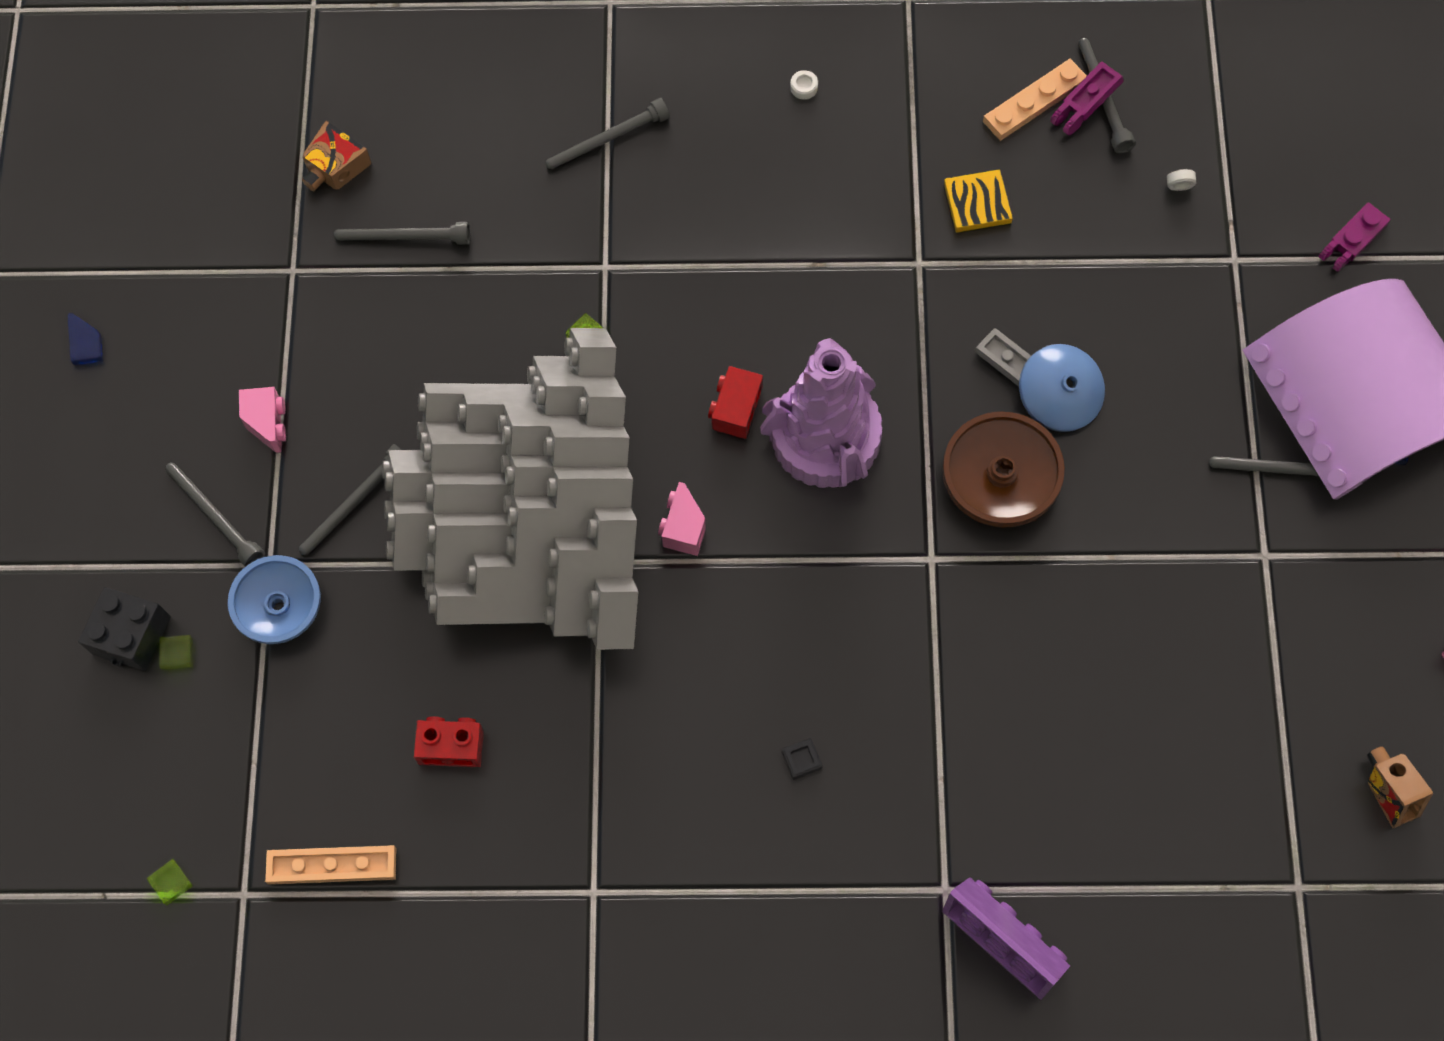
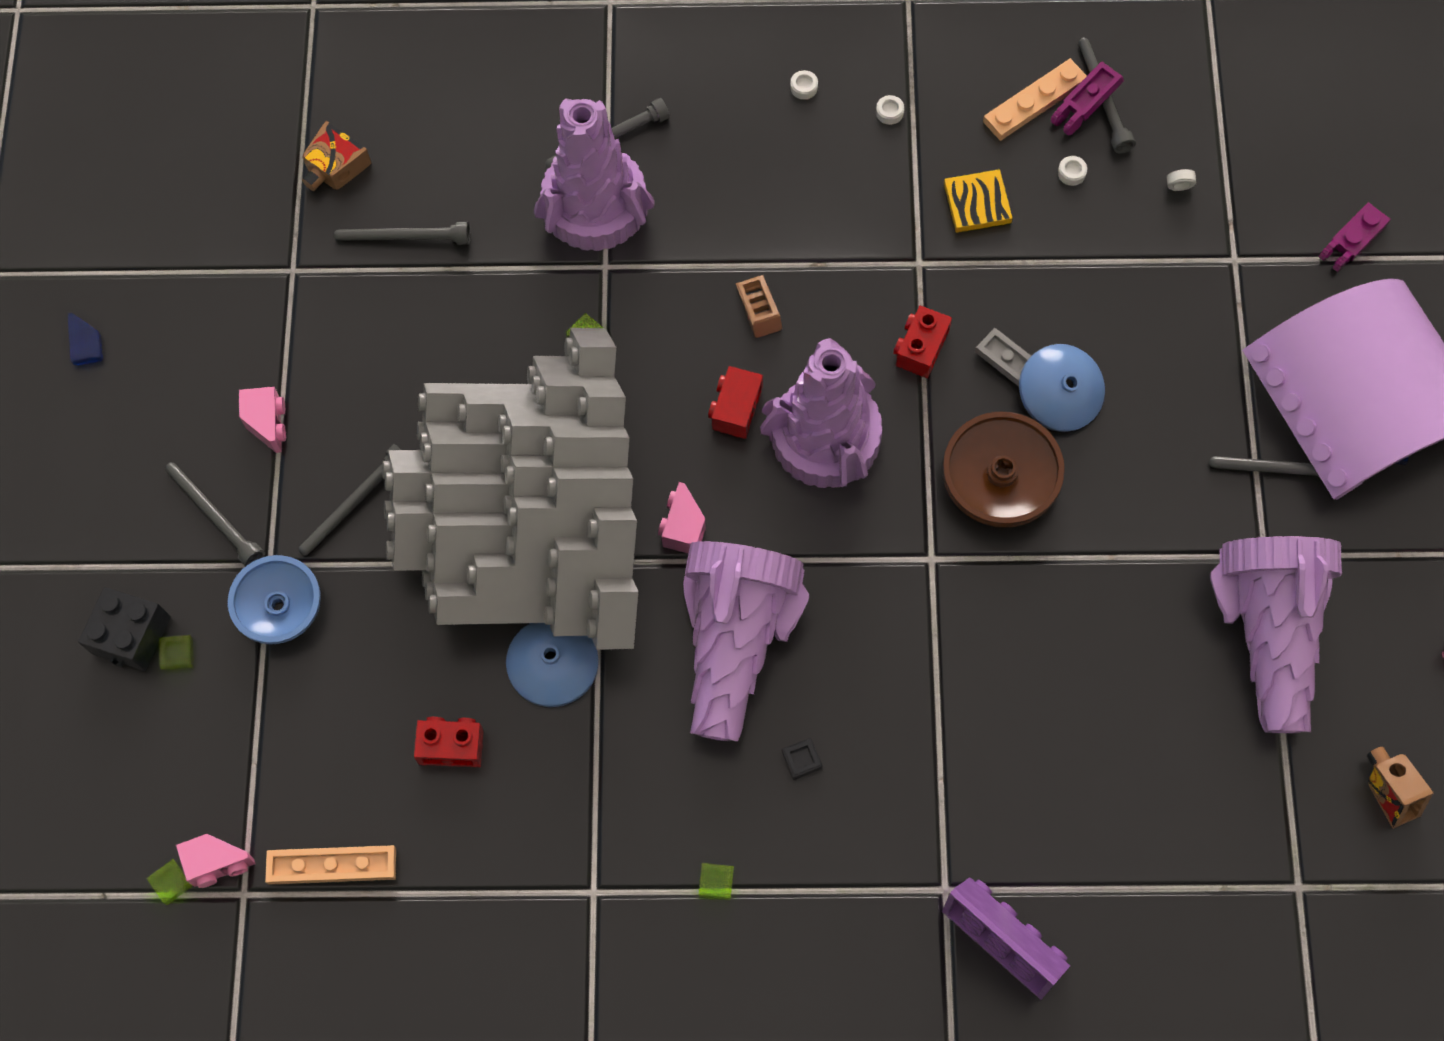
none -> bright pink slope [176,834,255,888]
none -> medium blue dish [506,623,599,707]
none -> lavender cone [534,98,655,251]
none -> lavender cone [683,541,809,741]
none -> clear neon green tile [698,863,734,900]
none -> medium nougat slope [736,275,782,338]
none -> white tile [876,95,904,125]
none -> red brick [893,305,952,379]
none -> white tile [1058,156,1087,186]
none -> lavender cone [1210,536,1342,733]

